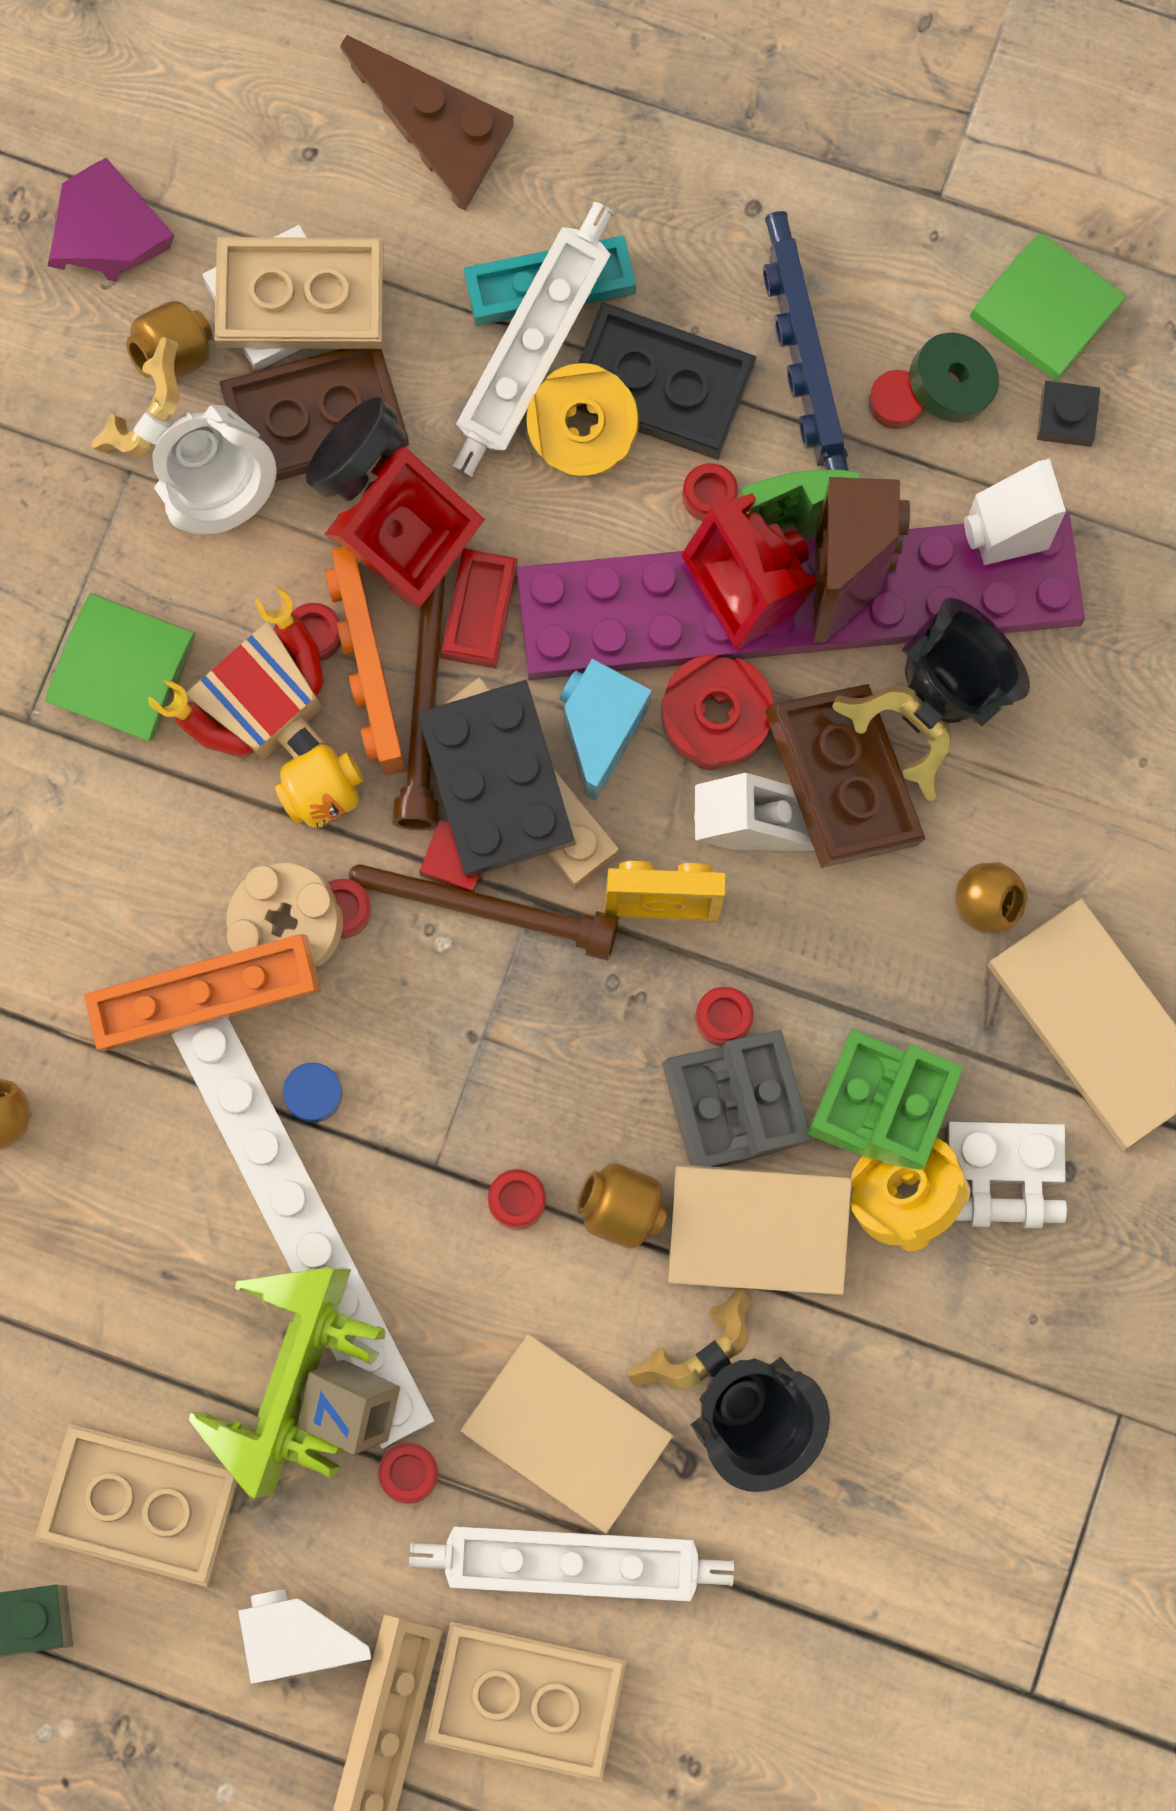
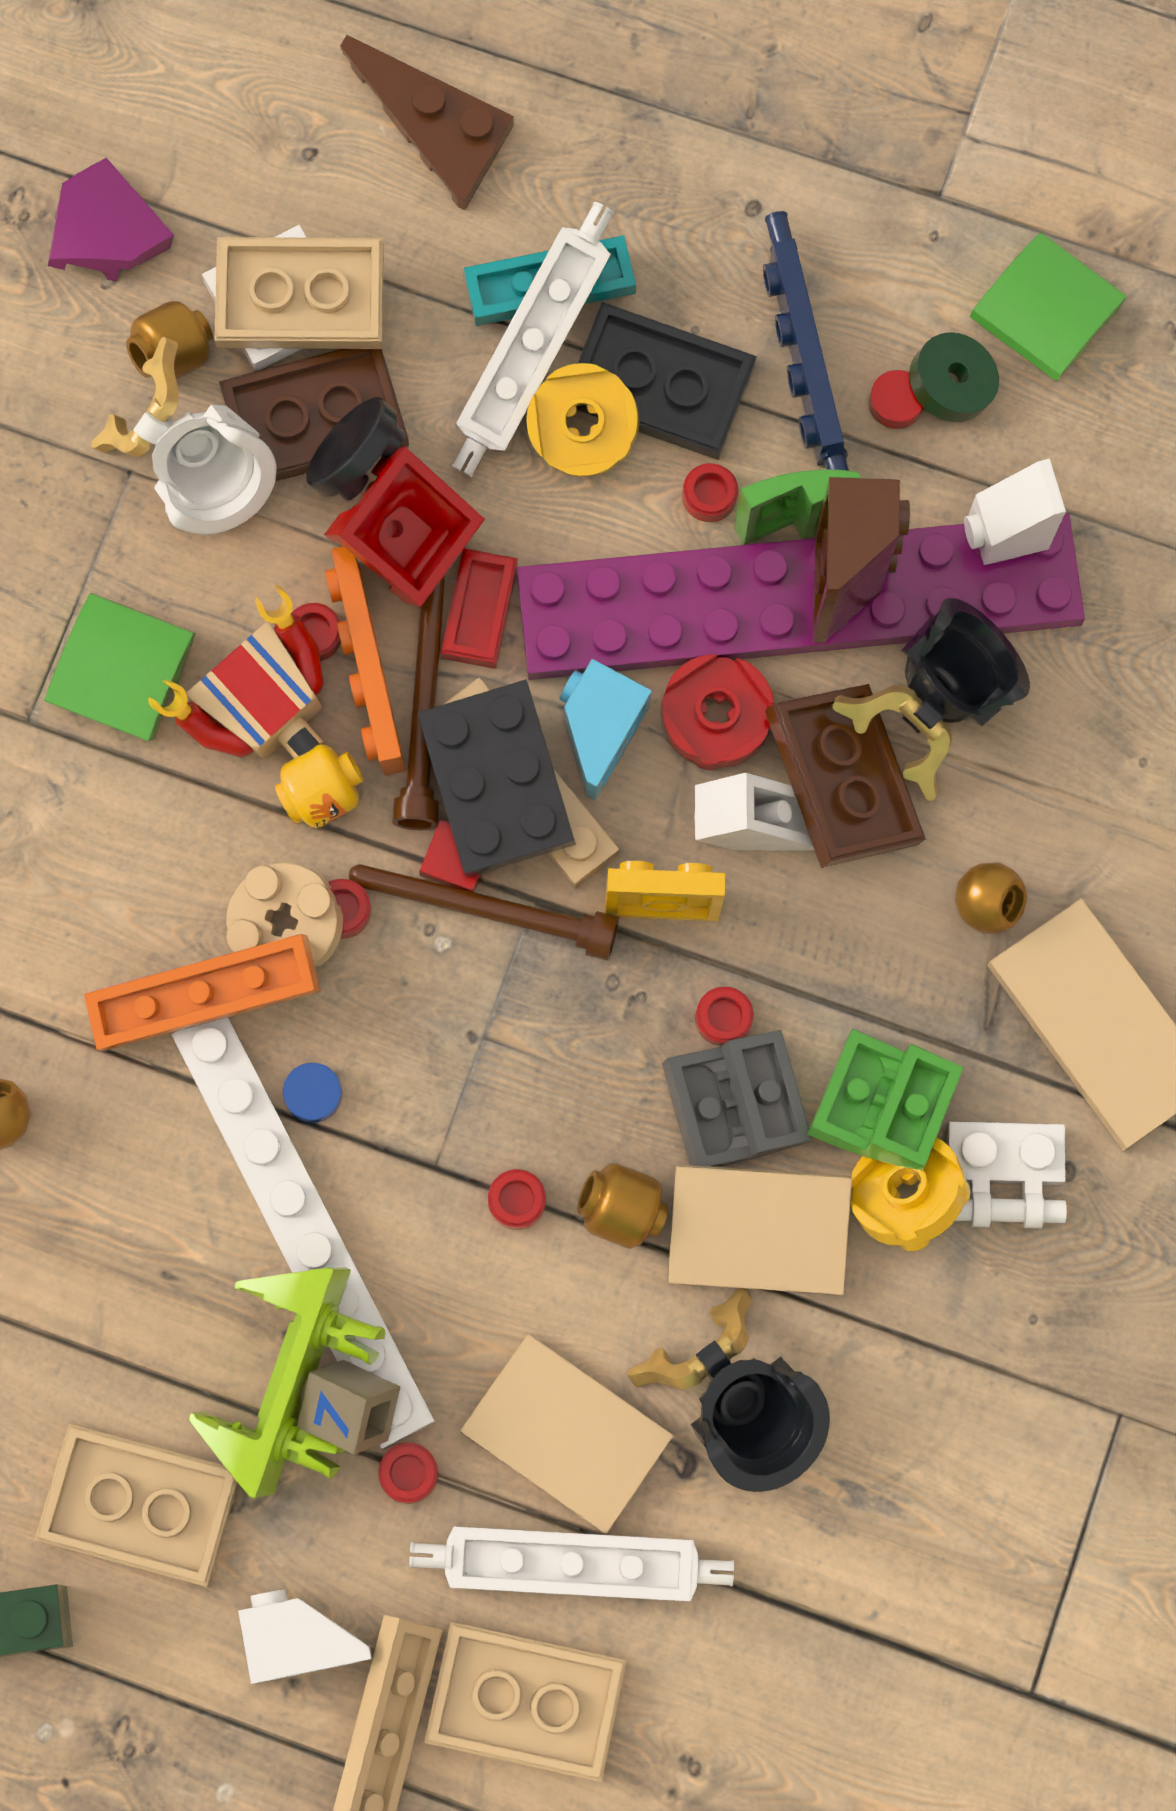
red brick [681,493,818,650] -> none
black plate [1037,381,1100,447] -> none

